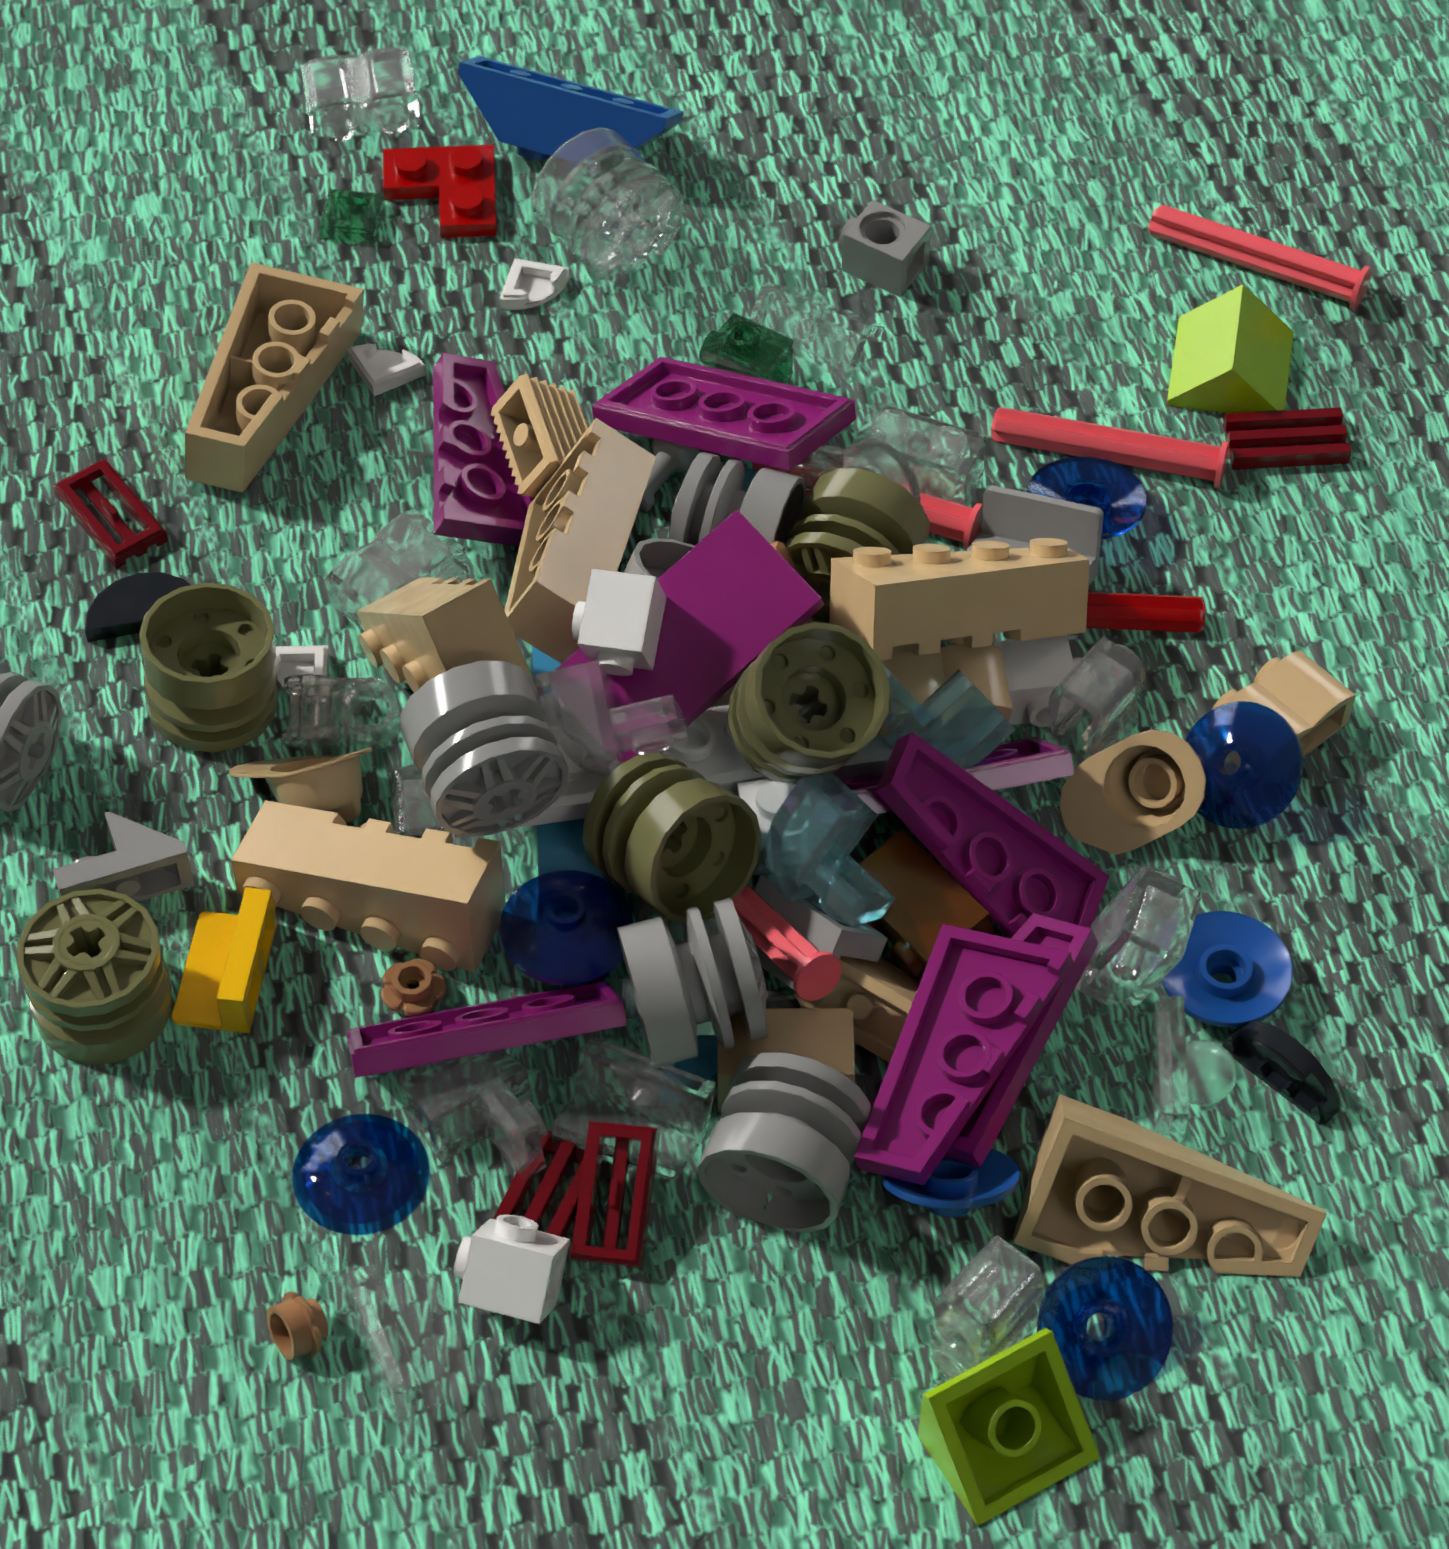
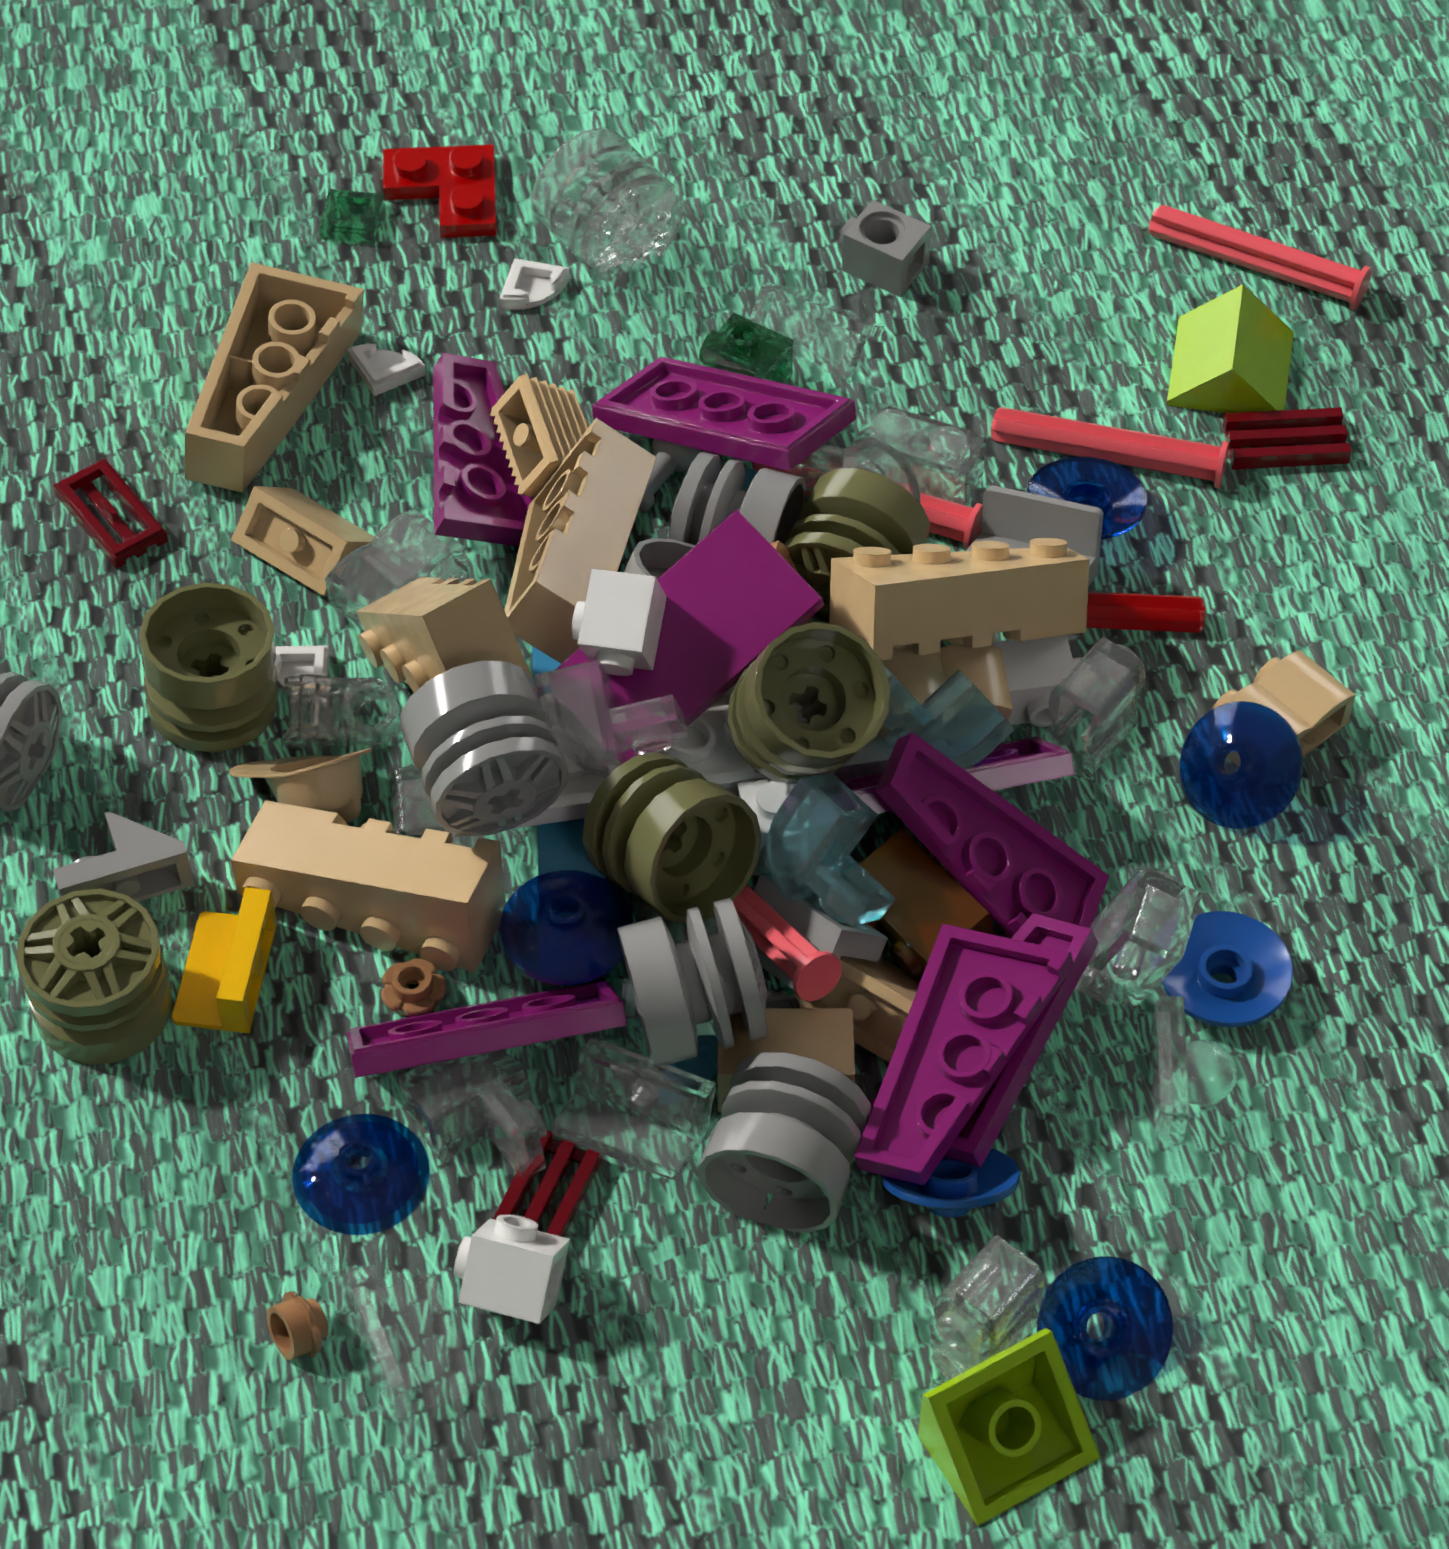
black tile [85,572,191,642] -> none
clear brick [300,47,421,142] -> none
blue wedge [458,56,684,174] -> none
dark red tile [570,1121,660,1269] -> none
tan wedge [1013,1094,1327,1277] -> none
tan piece [1060,729,1206,855] -> none
black tile [1221,1021,1340,1125] -> none
none -> tan panel [231,486,382,596]

